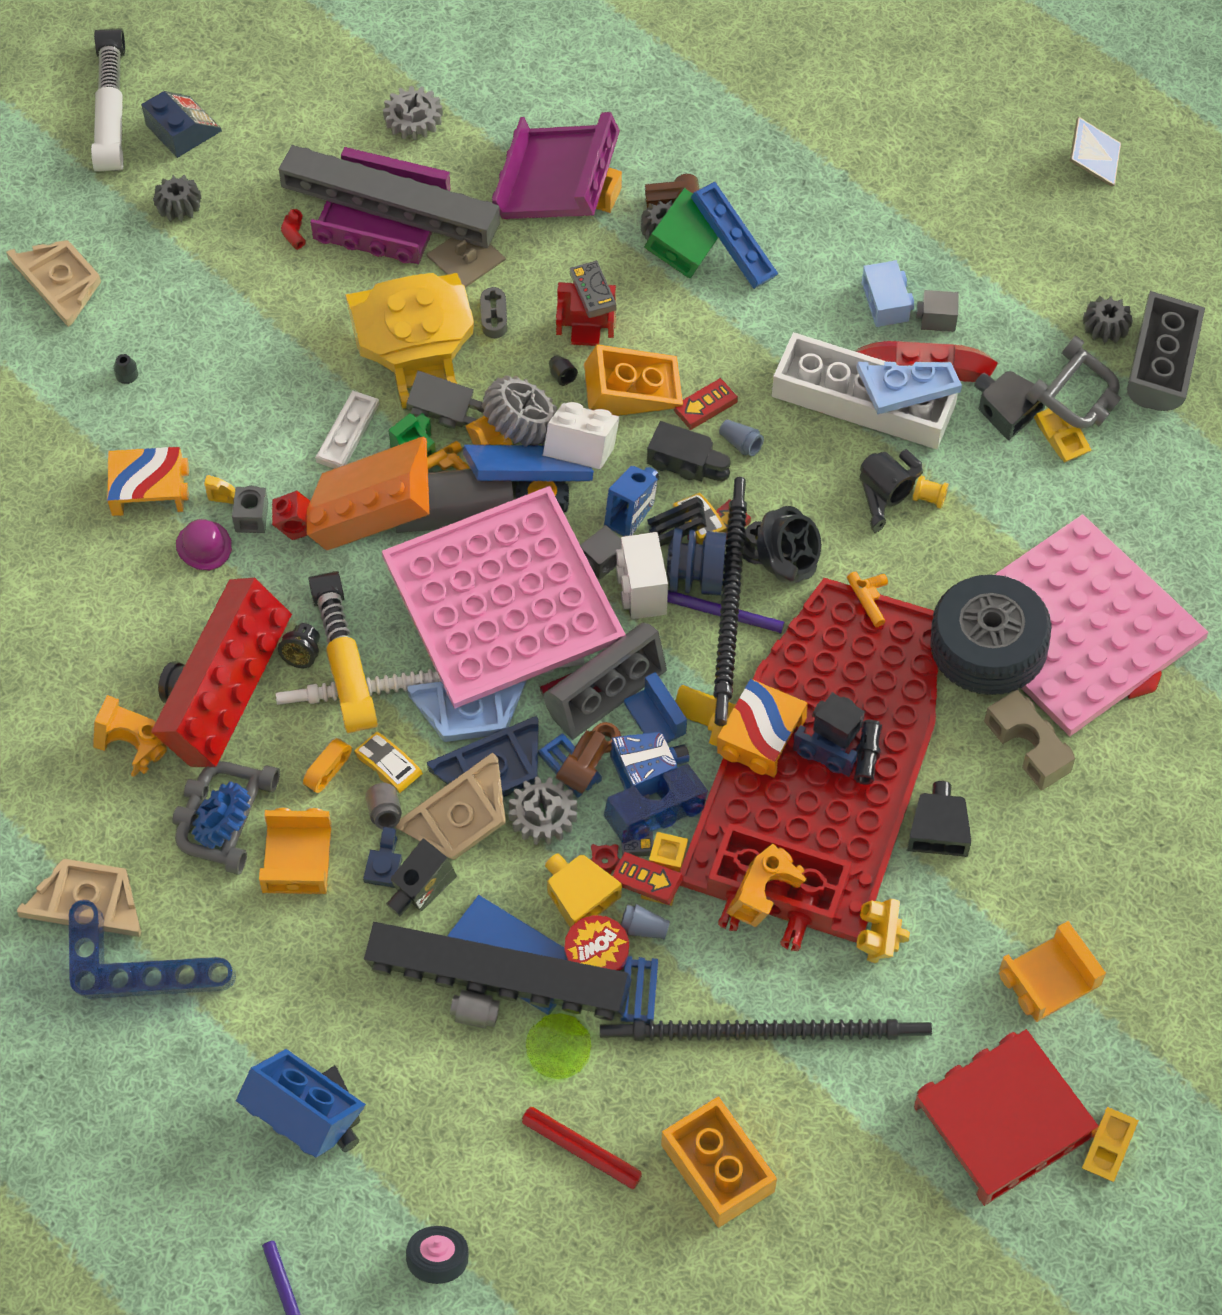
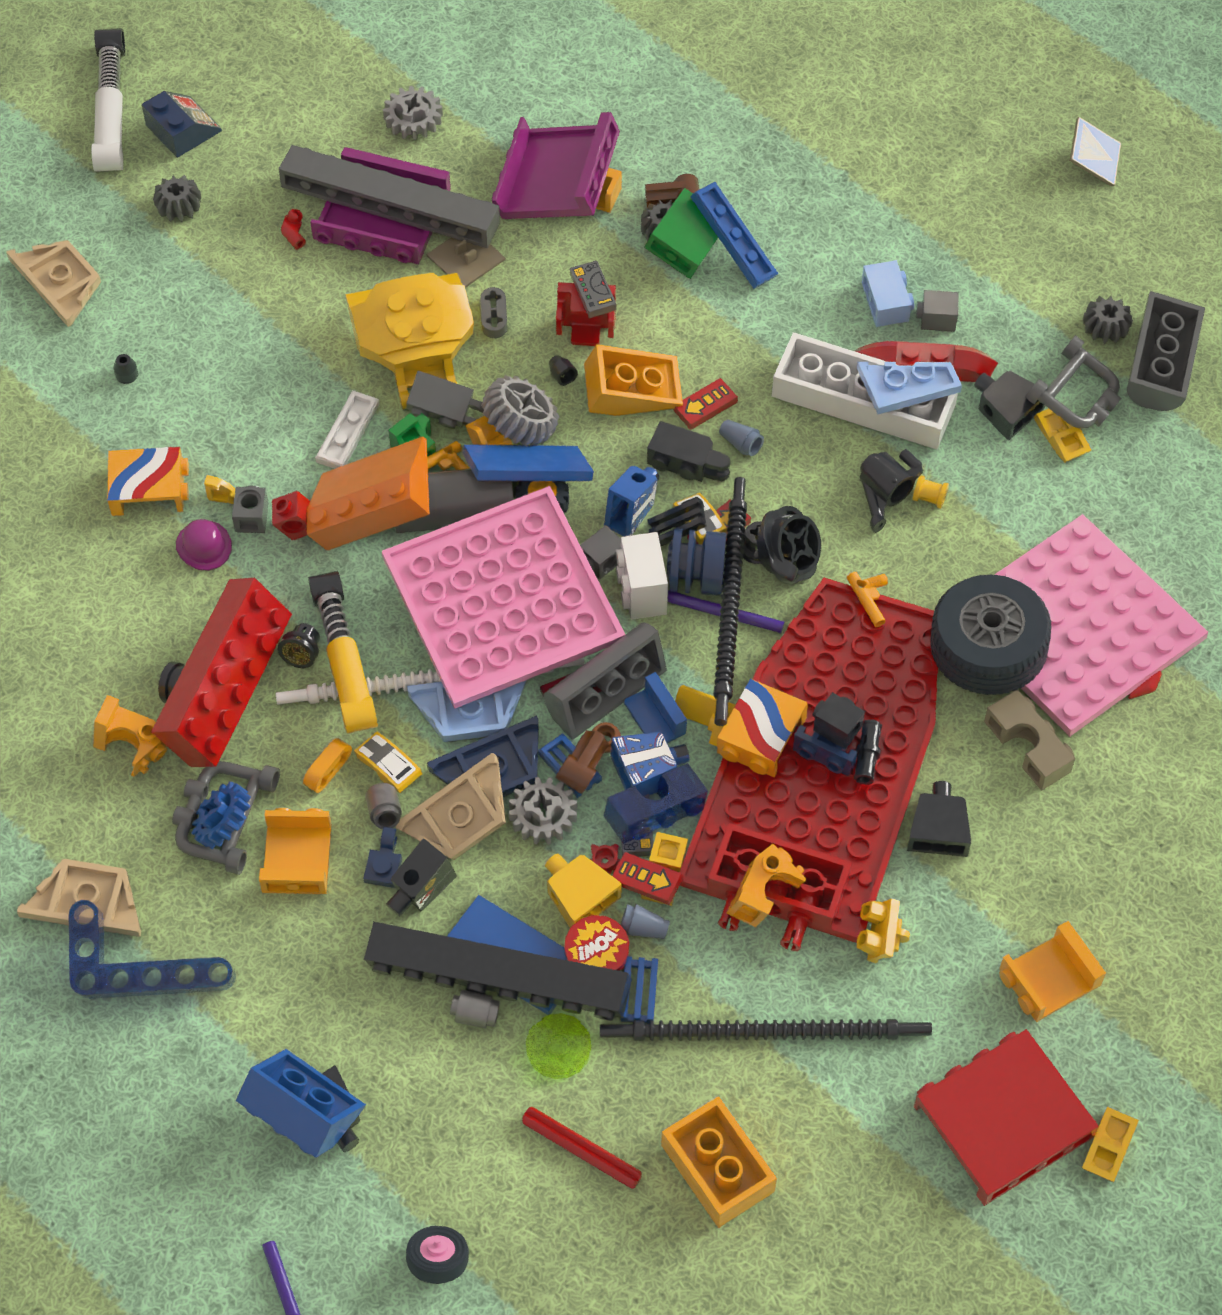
white brick [543,402,619,469] -> none

